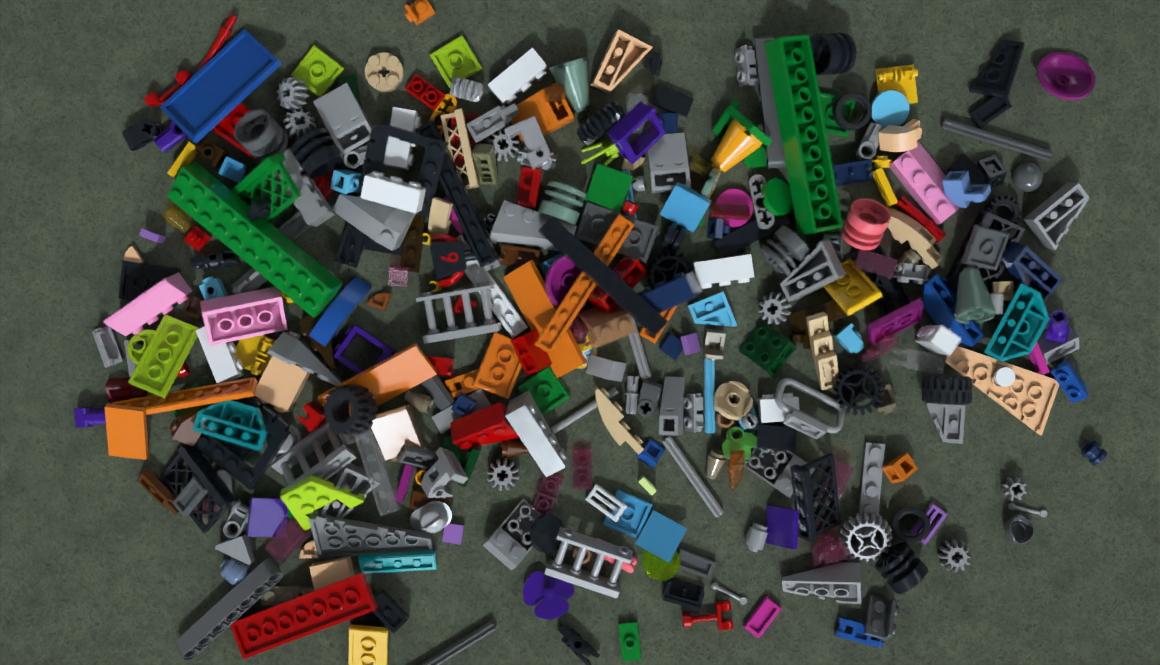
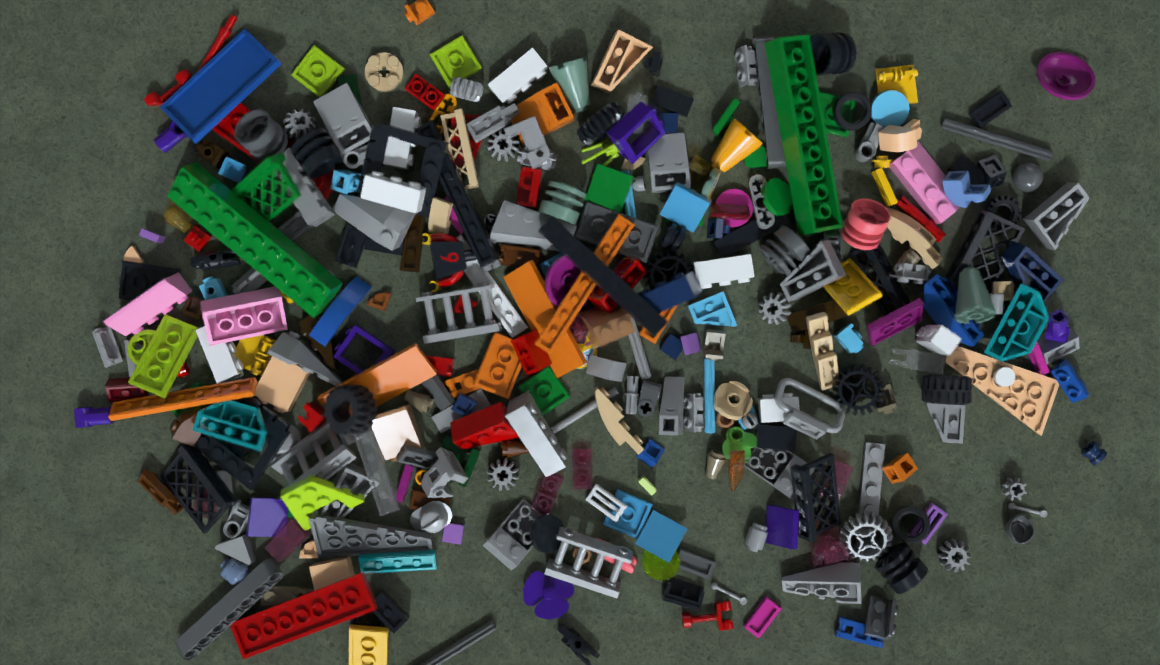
orange tile [105,403,149,460] -> none
black piece [122,120,163,151] -> none
yellow tile [167,142,198,178] -> none
dark grey tile [173,476,208,517] -> none
black plate [247,197,272,221] -> none
light grey gear [276,77,309,110] -> none
clear pink tile [388,265,409,288] -> none
olive slope [471,144,498,185] -> none
reddish brown plate [544,85,565,102] -> none
green plate [618,620,642,662] -> none
red hinge [622,200,639,216] -> none
light grey axle [662,436,724,518] -> none
green tile [727,105,772,146] -> none
dark green bracket [739,321,797,378] -> none
dark blue hinge [832,159,873,186] -> none
clear pink tile [854,249,898,279] -> none
clear pink slope [861,335,899,364] -> none
dark grey tile [961,225,1010,270] -> none
black wing [969,40,1025,98] -> none

